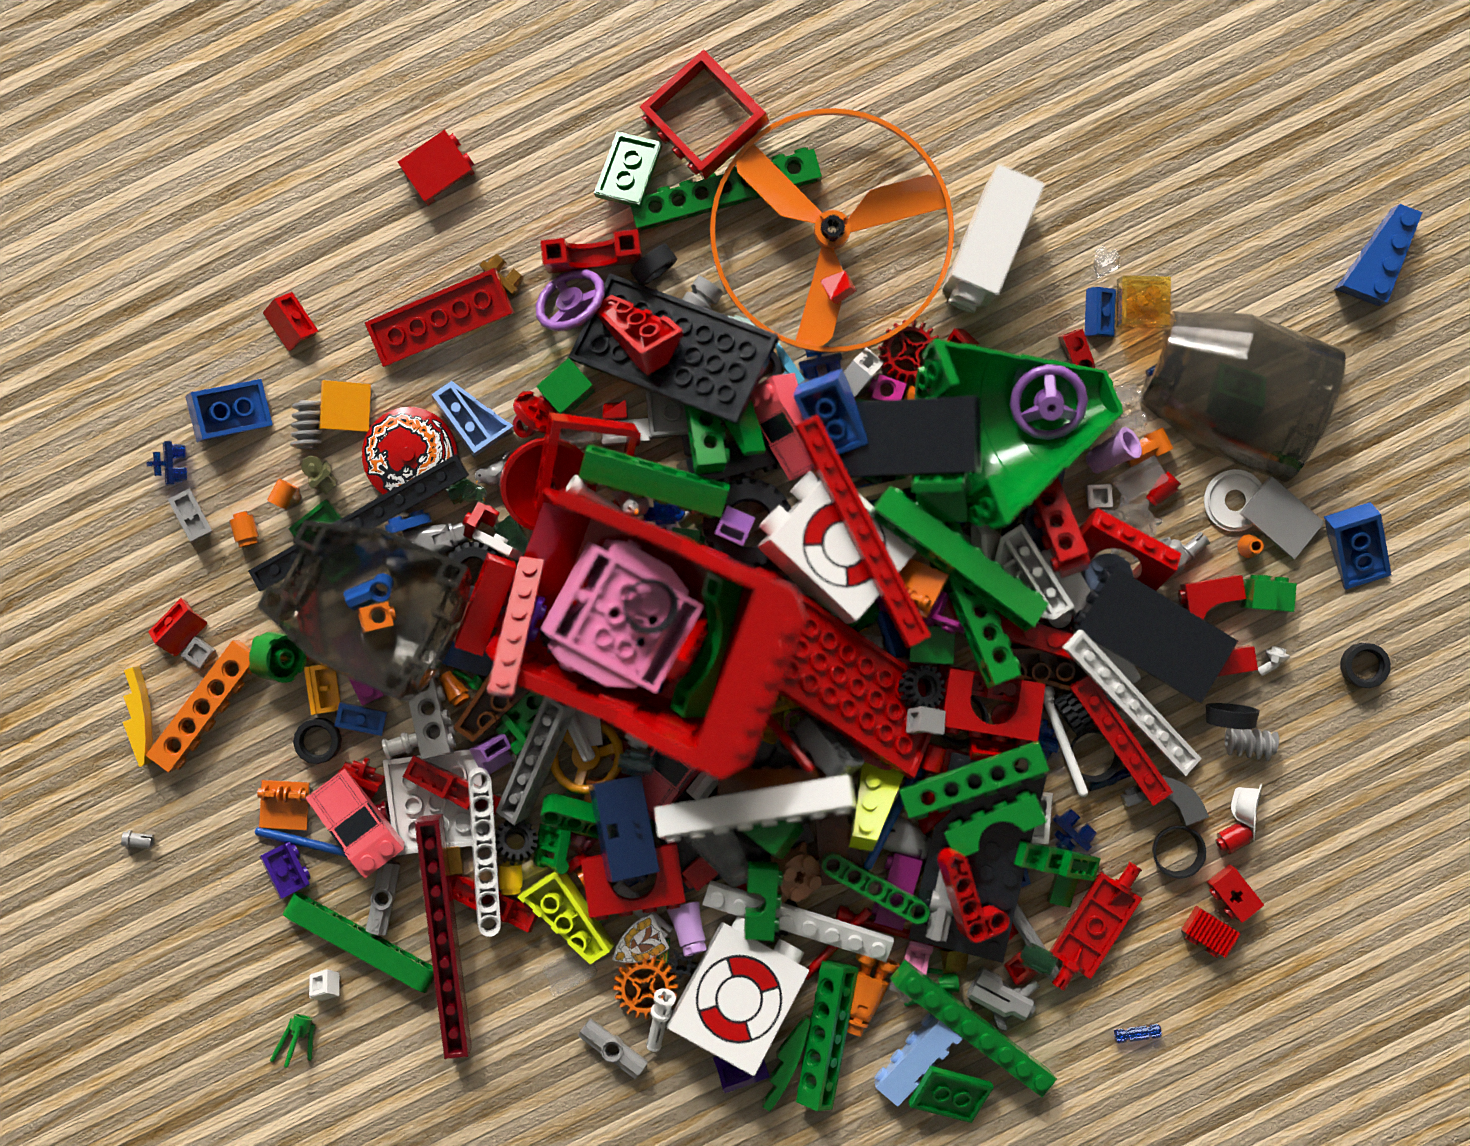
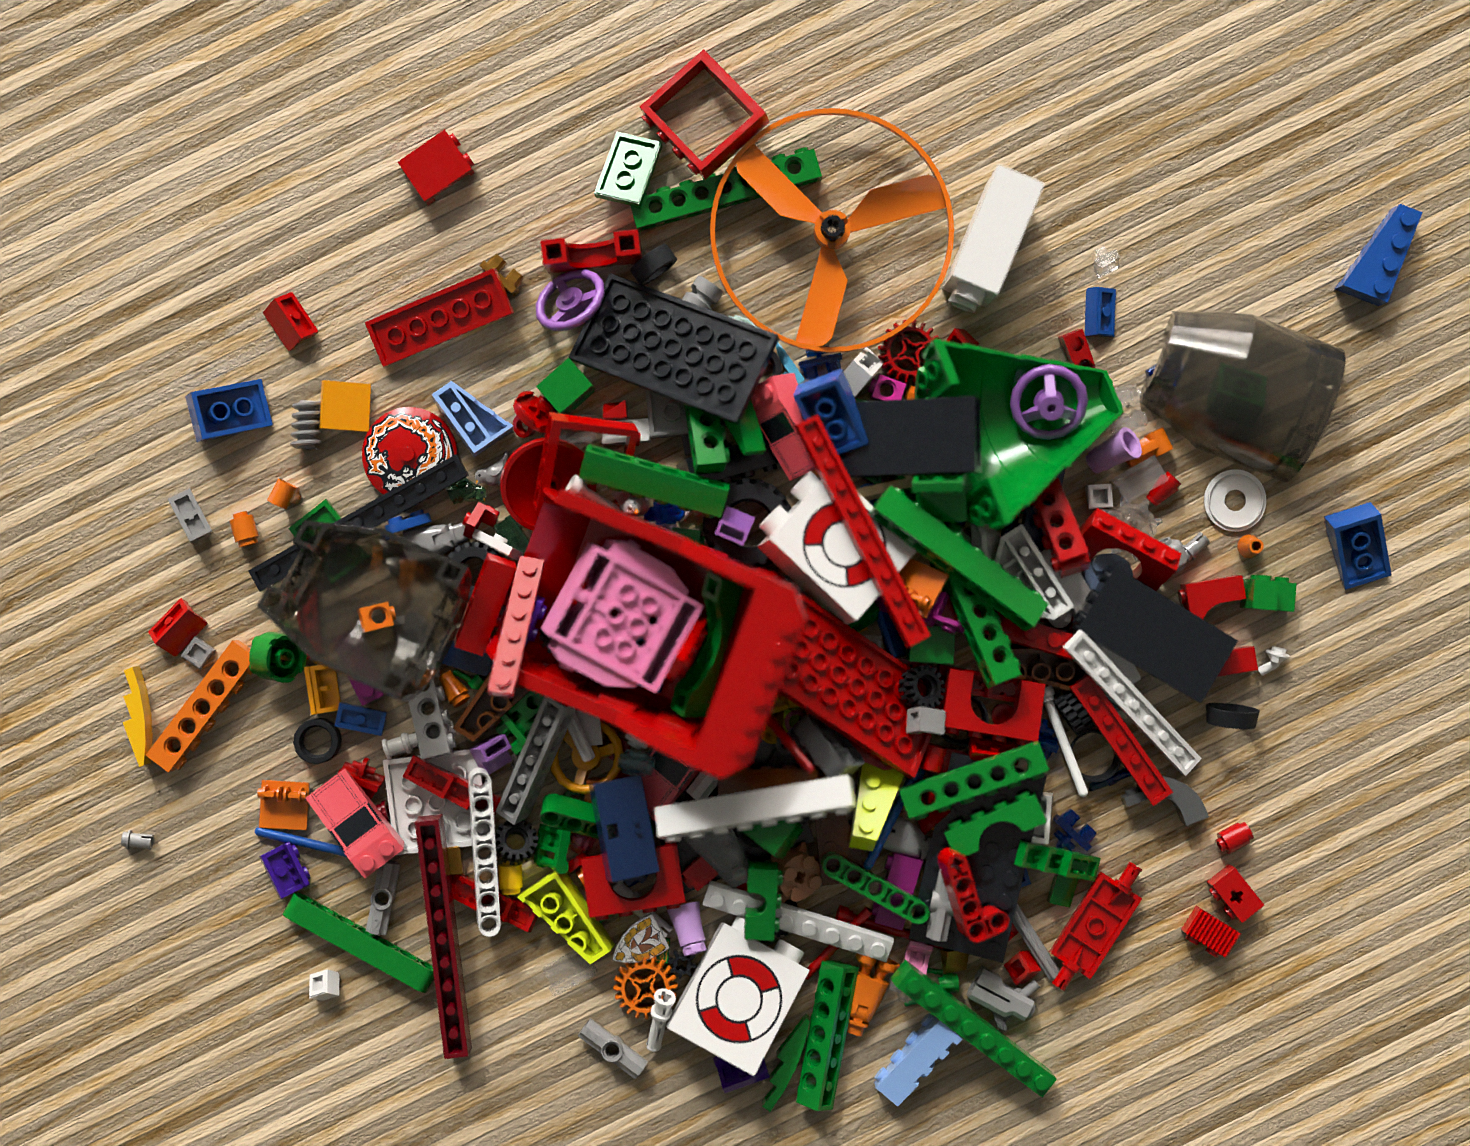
clear blue hips [146,441,187,486] -> none
green plant [270,1014,316,1068] -> none
olive hips [301,456,336,495] -> none
blue piece [343,573,394,611] -> none
red wedge [596,295,683,375] -> none
black tyre [624,579,679,634] -> none
slope [820,271,857,304] -> none
green tile [908,1066,994,1123] -> none
clear green brick [1019,943,1058,975] -> none
clear blue axle [1114,1024,1162,1043] -> none
clear yellow brick [1116,276,1171,328] -> none
black tyre [1152,826,1206,879] -> none
light grey piece [1225,728,1279,761] -> none
white piece [1231,784,1262,841] -> none
light grey tile [1239,477,1325,559] -> none
black tyre [1340,643,1391,688] -> none

